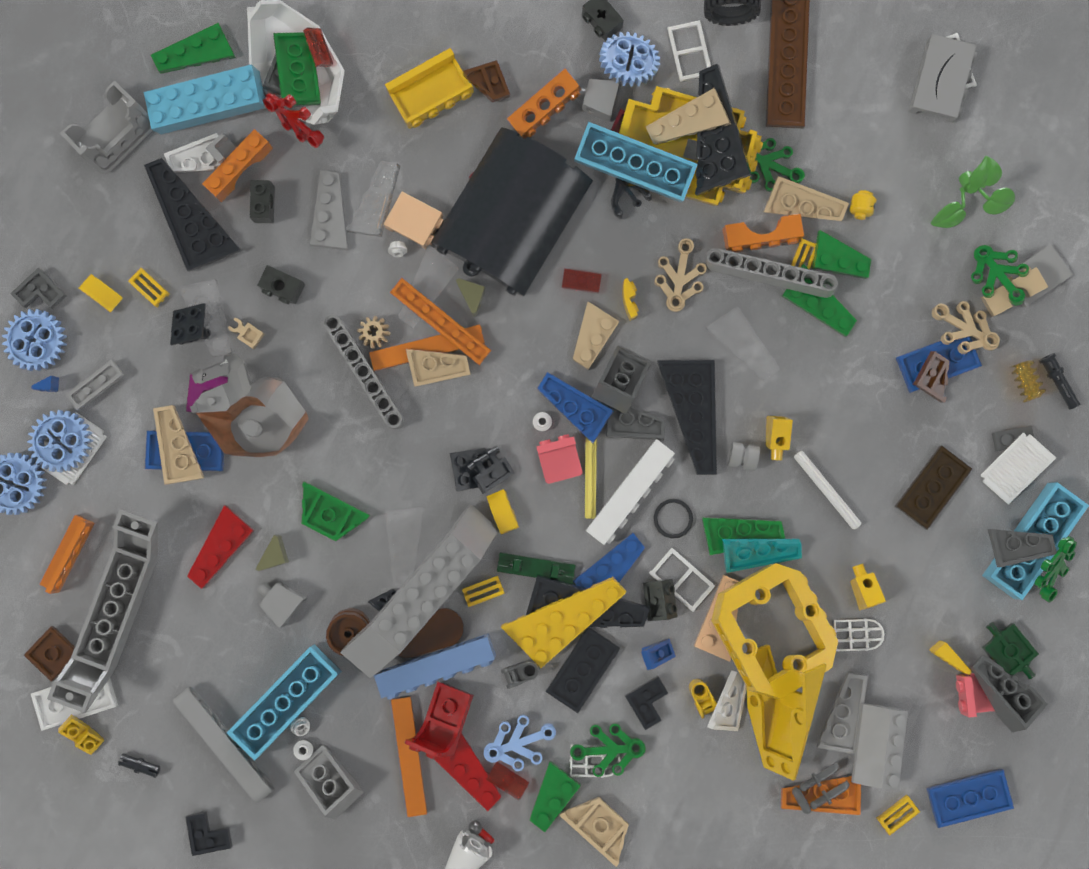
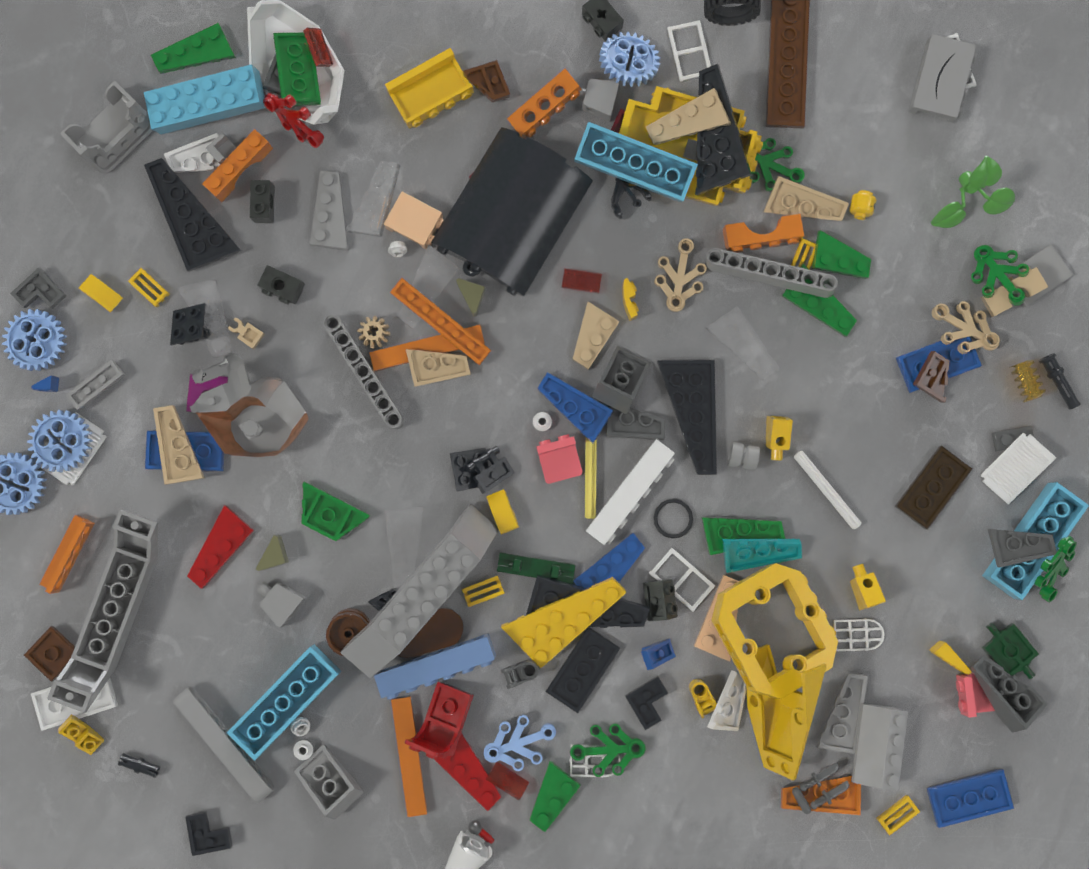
tan wing [560,797,629,867] -> none

